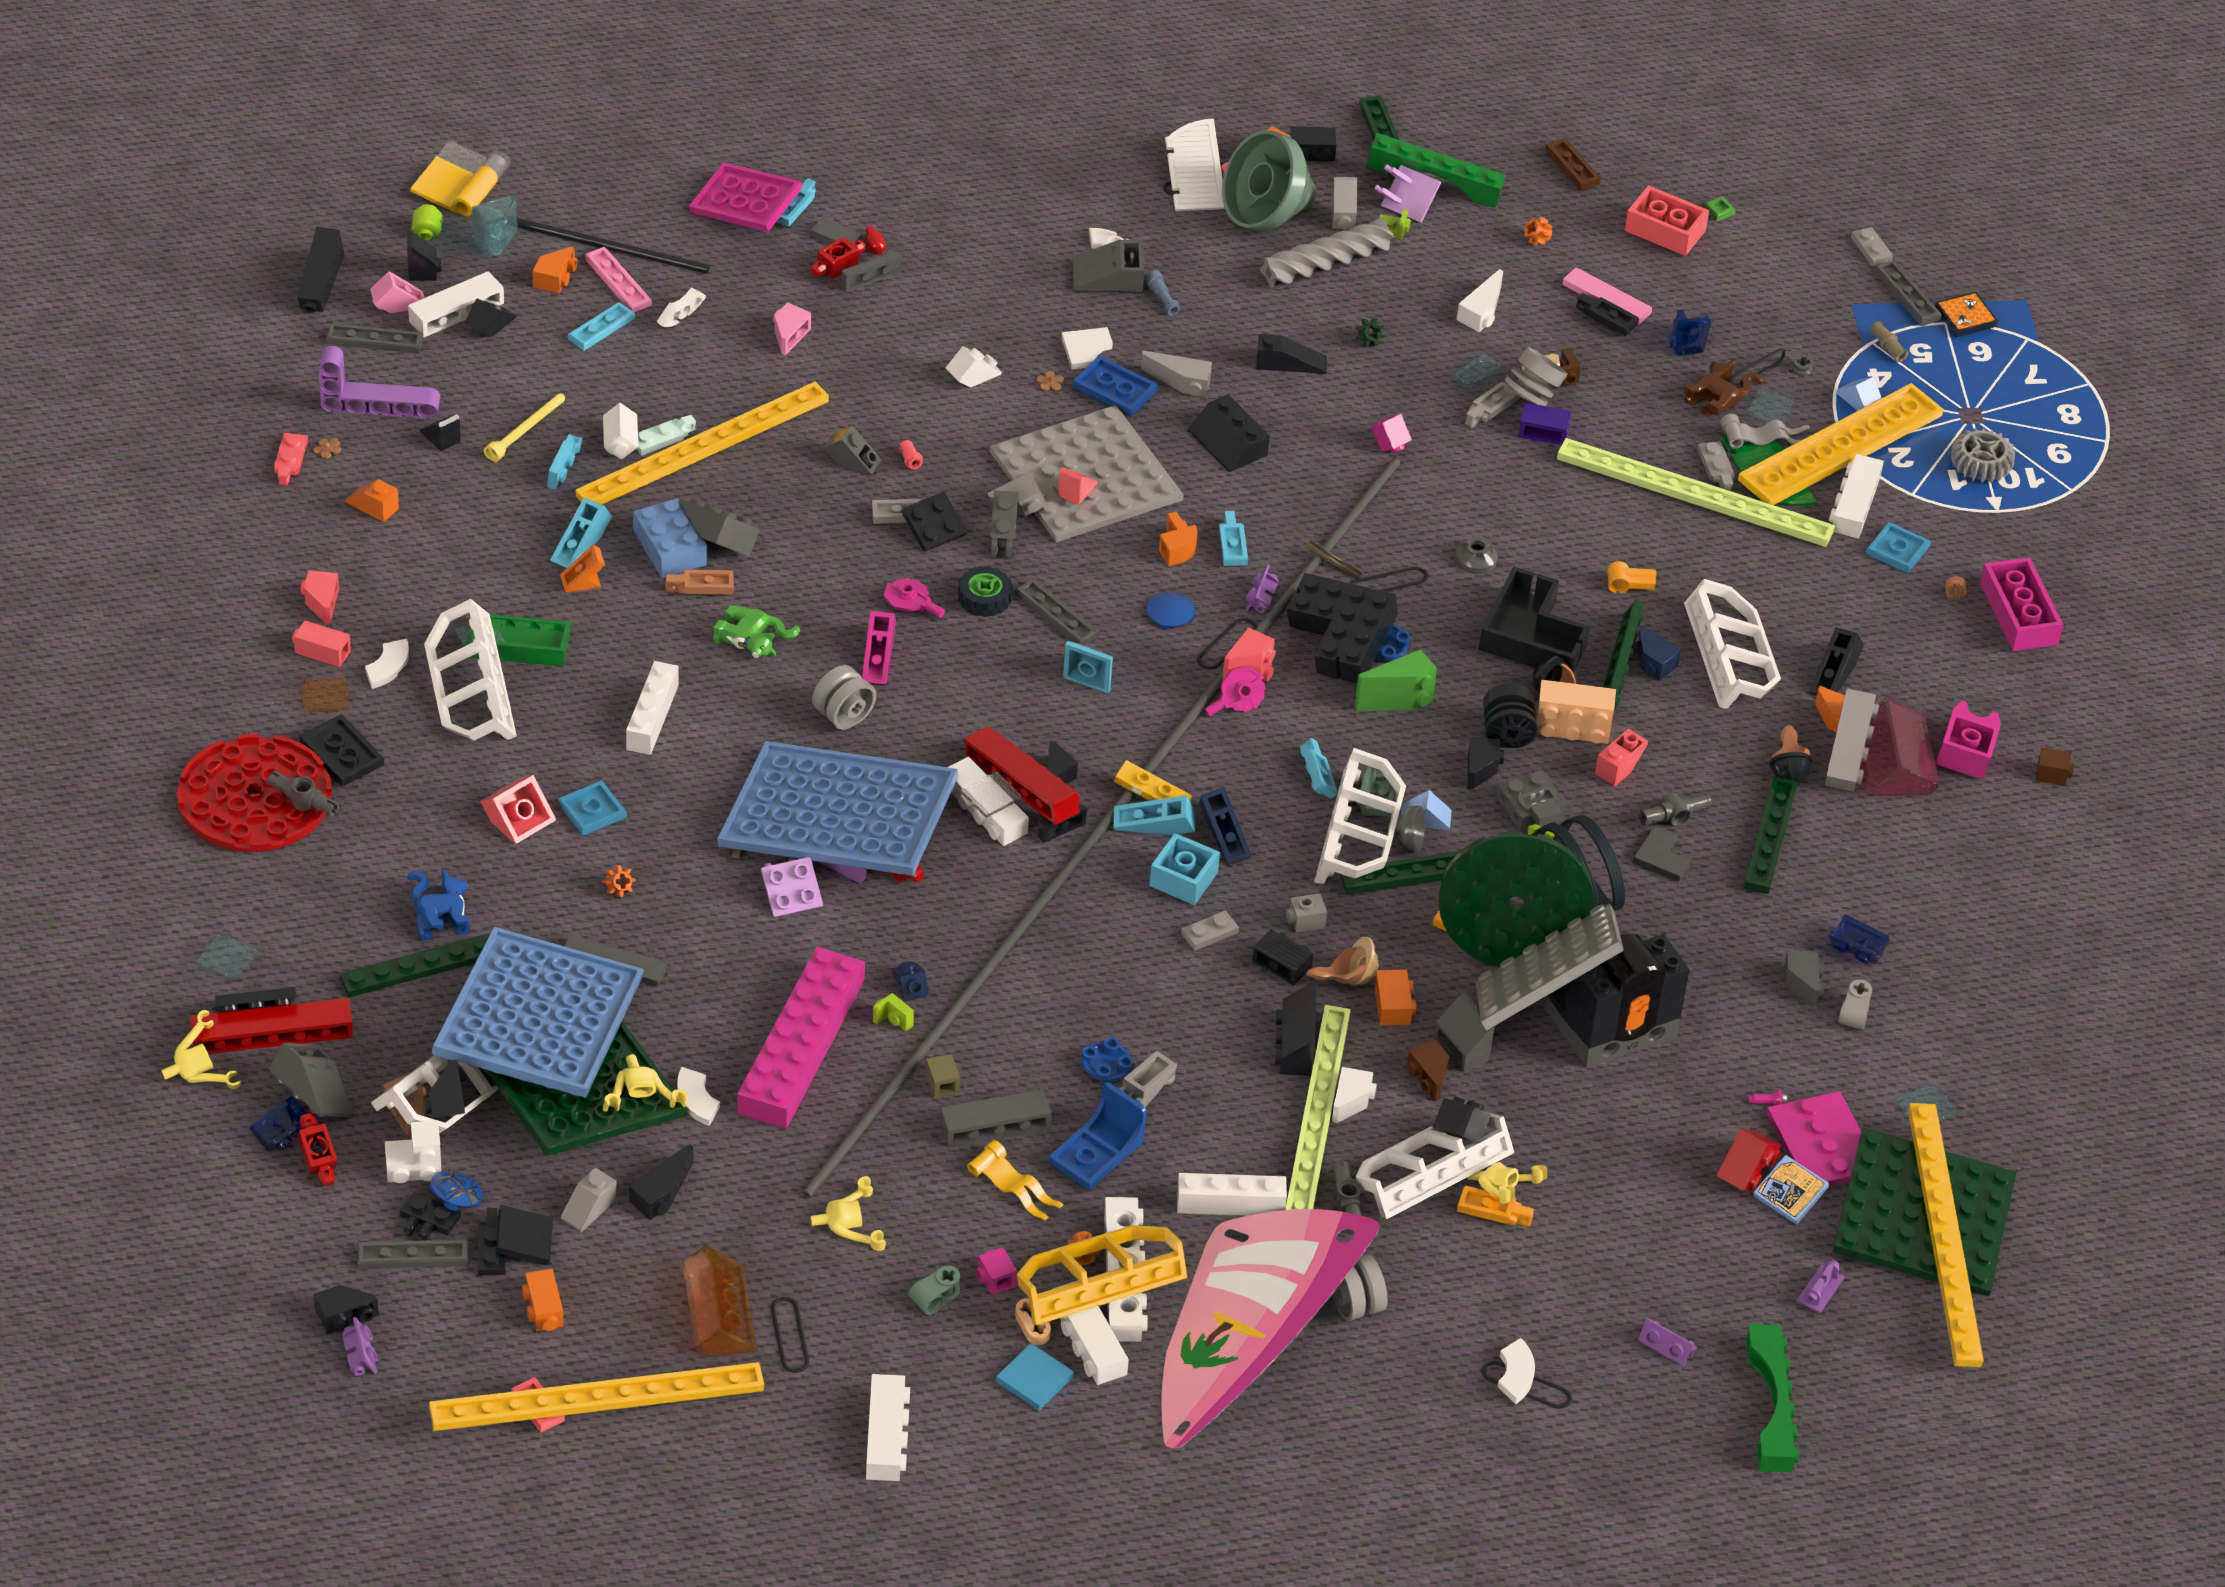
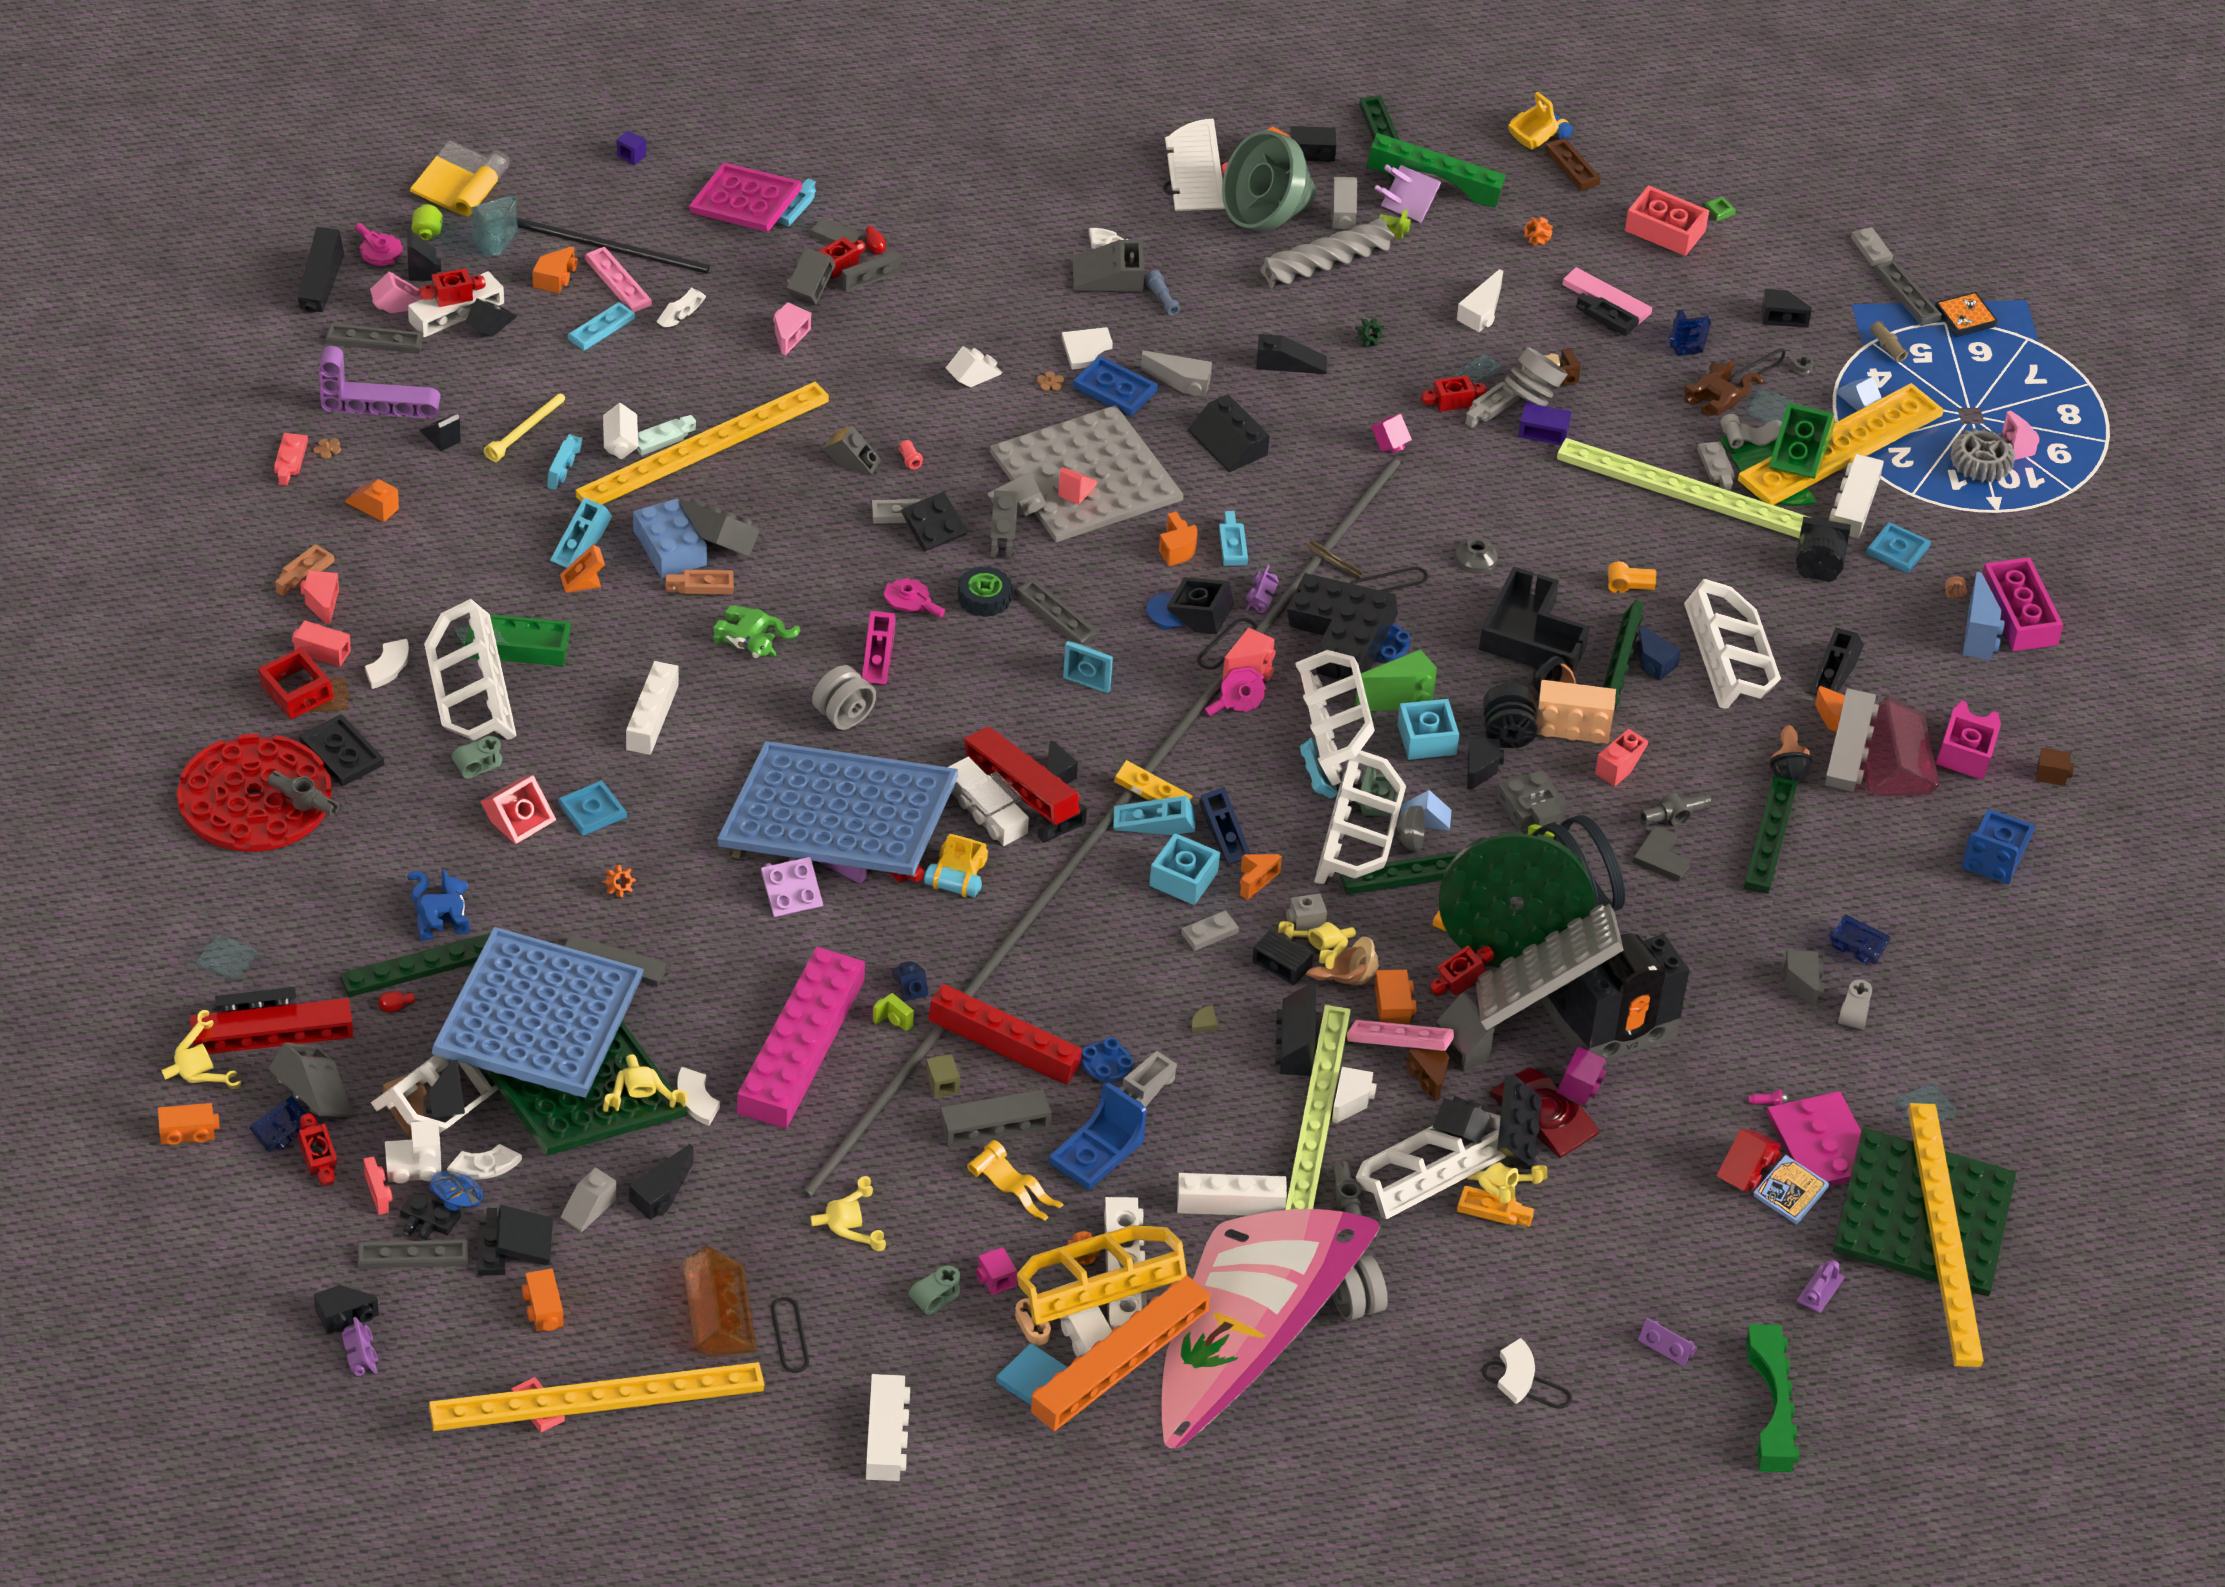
none -> orange brick [158,1103,220,1145]
none -> red window [258,647,334,720]
none -> nougat hinge [275,544,334,596]
none -> dark pink piece [355,223,403,266]
none -> coral plate [363,1156,393,1215]
none -> red cylinder [378,990,415,1013]
none -> red piece [419,268,486,307]
none -> white tile [447,1144,522,1180]
none -> sand green piece [452,736,502,779]
none -> dark purple plate [617,130,646,165]
none -> dark grey brick [786,247,835,305]
none -> yellow piece [924,834,988,898]
none -> red brick [928,983,1082,1085]
none -> orange brick [1031,1275,1210,1432]
none -> black slope [1167,577,1234,634]
none -> olive tile [1191,1005,1218,1033]
none -> orange slope [1240,854,1282,900]
none -> light yellow piece [1278,921,1356,969]
none -> white plate [1295,650,1375,786]
none -> bright pink tile [1346,1020,1454,1051]
none -> medium azure brick [1397,699,1459,760]
none -> red piece [1421,375,1487,412]
none -> red piece [1429,945,1495,996]
none -> dark red slope [1489,1067,1599,1158]
none -> black plate [1497,1075,1542,1170]
none -> yellow piece [1508,92,1573,150]
none -> magenta brick [1556,1046,1607,1106]
none -> black slope [1762,289,1812,328]
none -> green slope [1769,403,1835,479]
none -> black piece [1796,516,1851,582]
none -> blue bracket [1961,809,2035,885]
none -> medium blue slope [1963,572,2004,660]
none -> bright pink slope [2002,411,2039,460]

